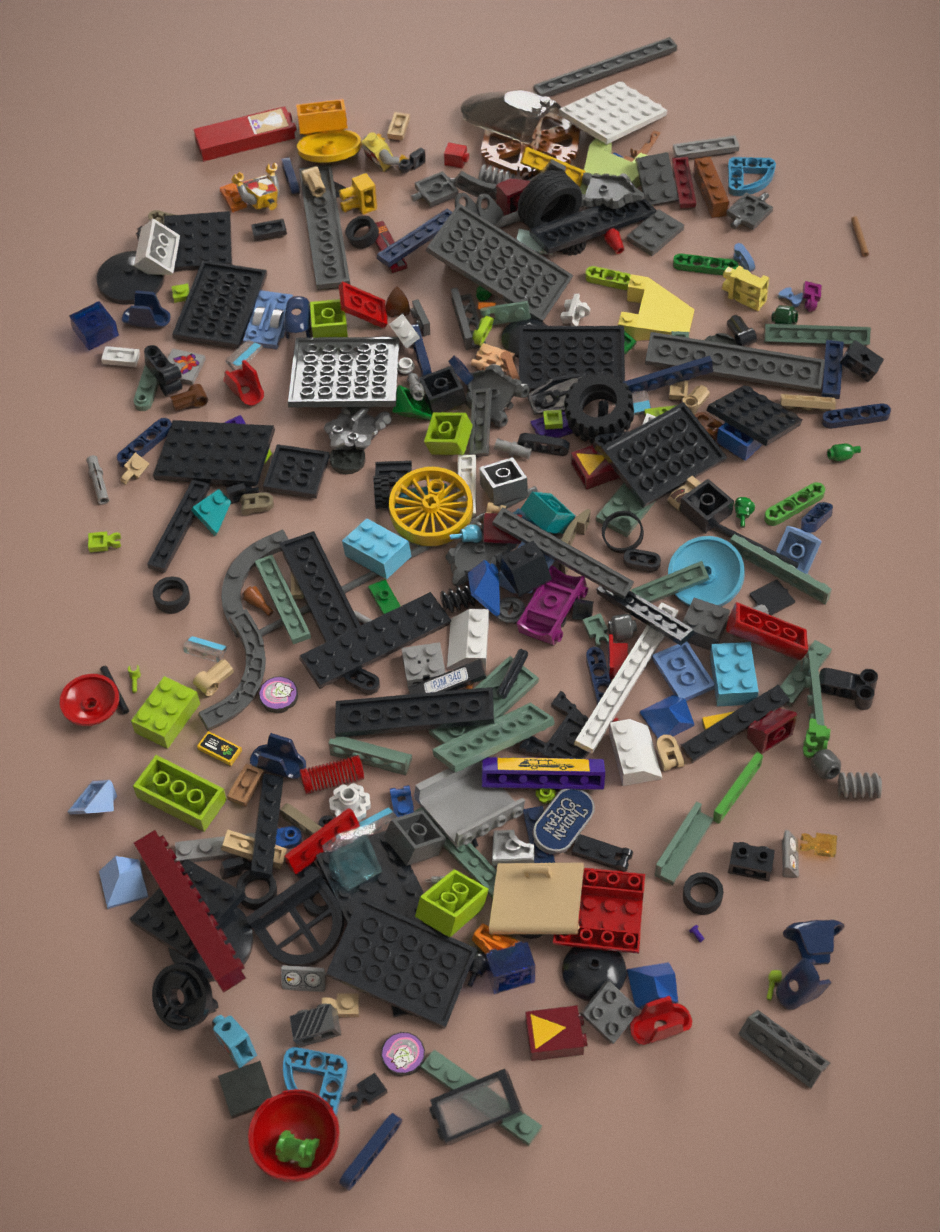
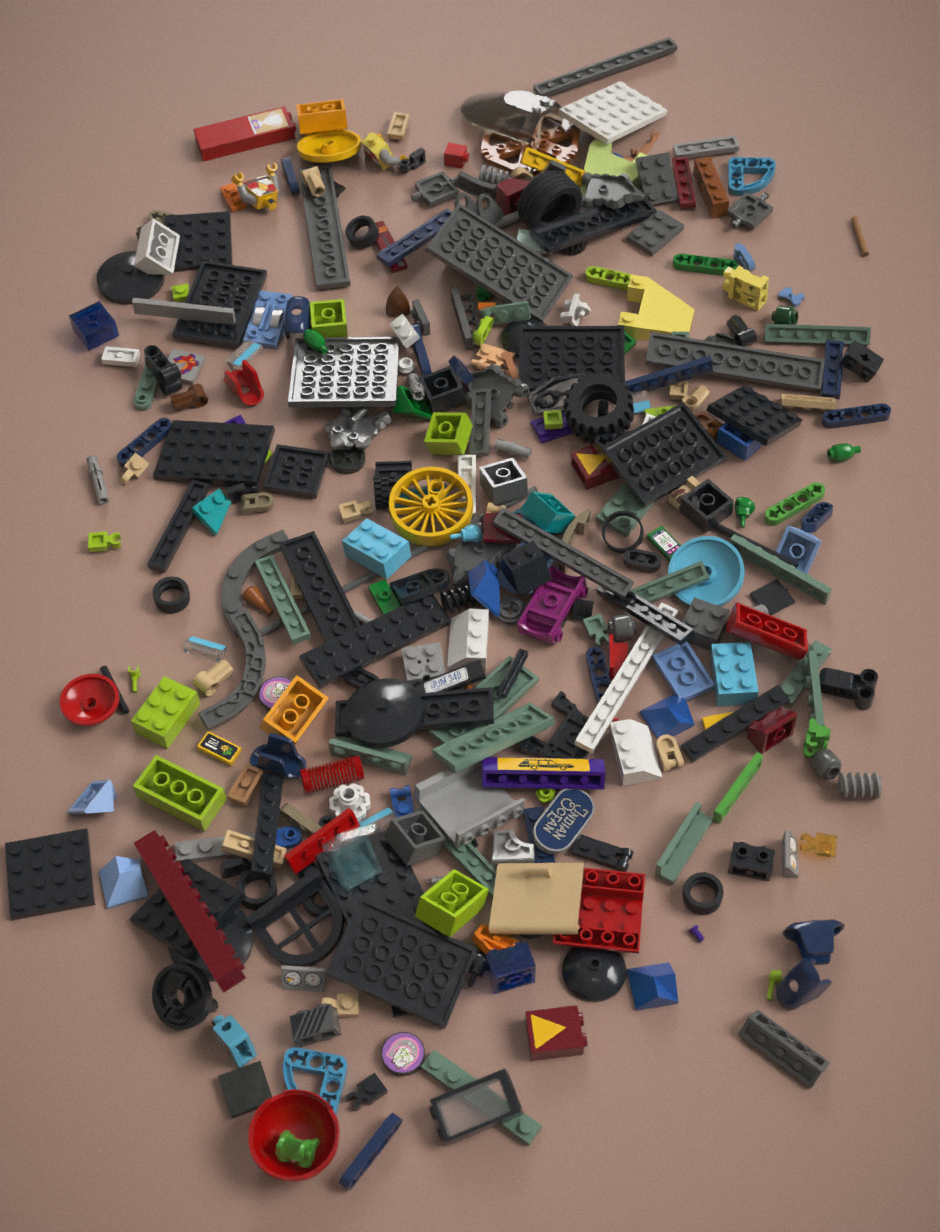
dark blue piece [122,291,171,328] -> none
black plate [251,219,287,241] -> none
yellow brick [339,173,377,215] -> none
red plate [339,281,388,329] -> none
black beam [517,433,570,456] -> none
dark grey plate [580,981,640,1044] -> none
red cone [604,228,625,254] -> none
red piece [630,996,692,1045] -> none
magenta plate [802,281,822,312] -> none
none -> black plate [5,828,96,920]
none -> light grey tile [132,298,236,325]
none -> light orange brick [259,675,329,745]
none -> green plant [303,329,328,354]
none -> tan plate [339,500,373,523]
none -> black dish [344,678,424,748]
none -> black tile [390,568,451,605]
none -> tan plate [510,167,534,180]
none -> tile [647,525,681,562]

